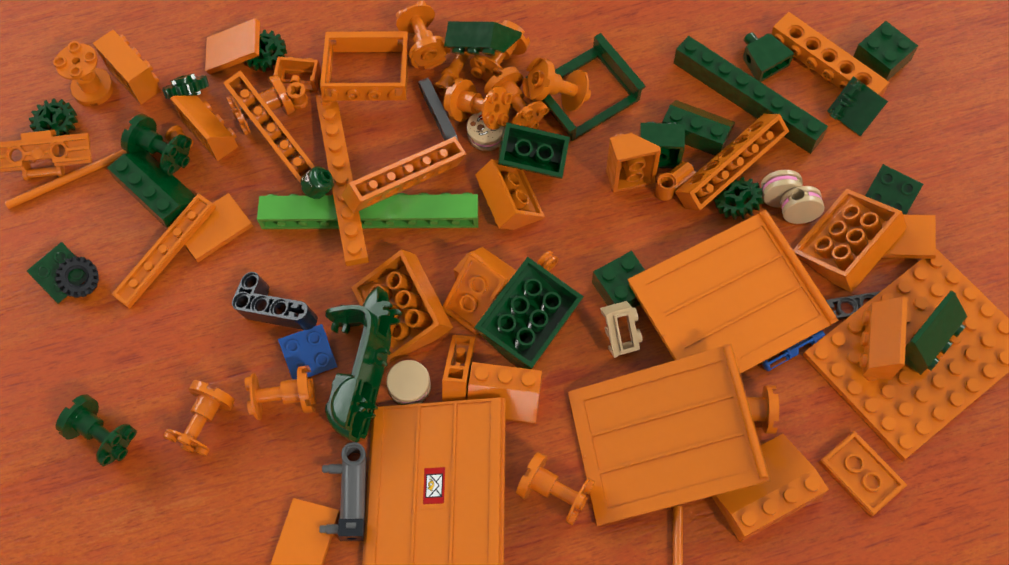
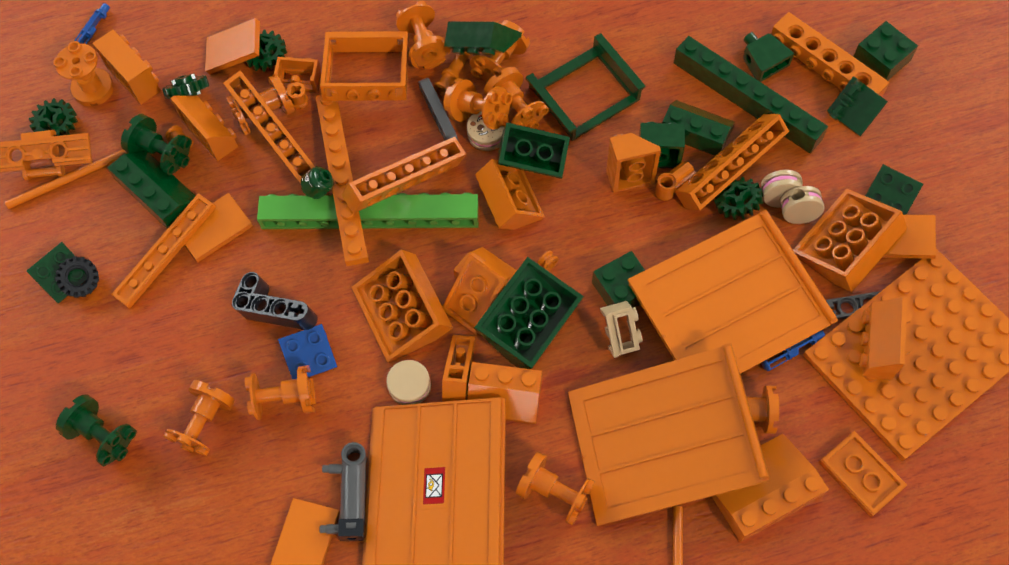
dark green piece [325,286,402,443] -> none
orange piece [523,57,591,112] -> none
dark green slope [905,290,967,375] -> none
none -> blue piece [74,3,110,44]

